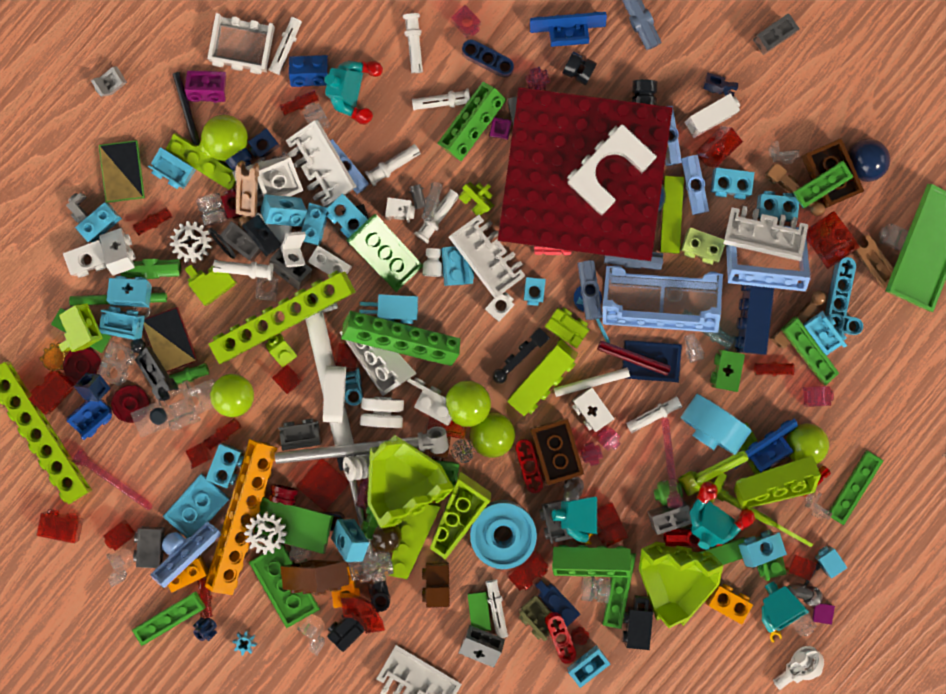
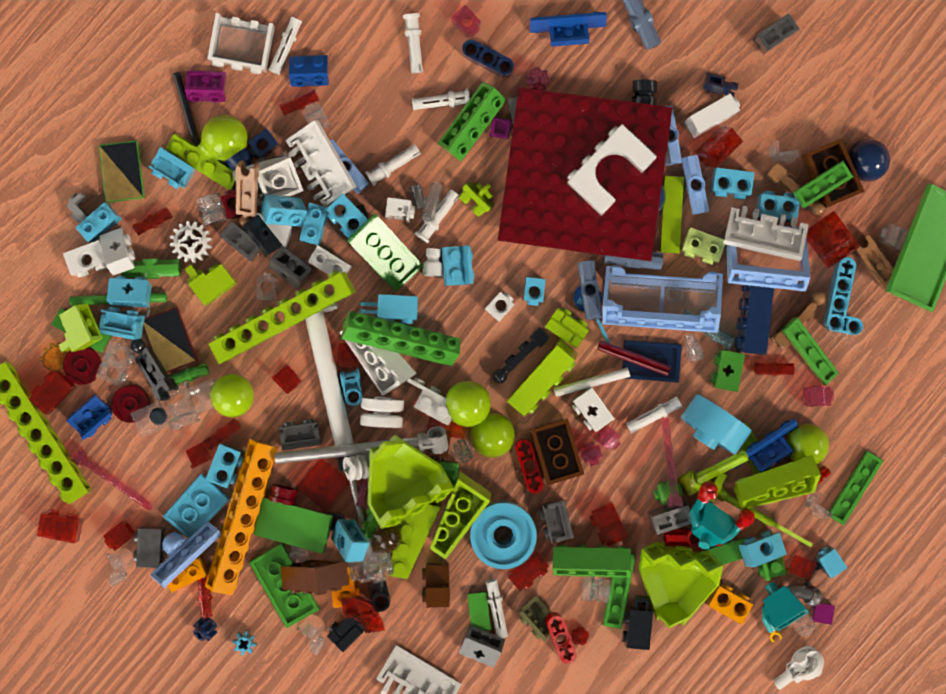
dark blue brick [74,373,111,402] -> none
light grey bracket [91,66,127,97] -> none
bright green tile [132,591,206,646] -> none
black piece [208,227,236,259] -> none
white pin [213,260,273,281] -> none
white gear [244,512,287,555] -> none
lime bracket [266,333,297,368] -> none
white bracket [280,232,306,267] -> none
white beam [323,366,346,423] -> none
teal torso [325,61,383,125] -> none
white hinge [449,215,525,299] -> none
coral axle [534,246,572,255] -> none
dark blue hinge [535,579,580,627] -> none
teal torso [552,477,597,545] -> none
black wheel [562,51,597,86] -> none
medium azure brick [567,645,610,688] -> none
medium azure bracket [803,311,847,355] -> none

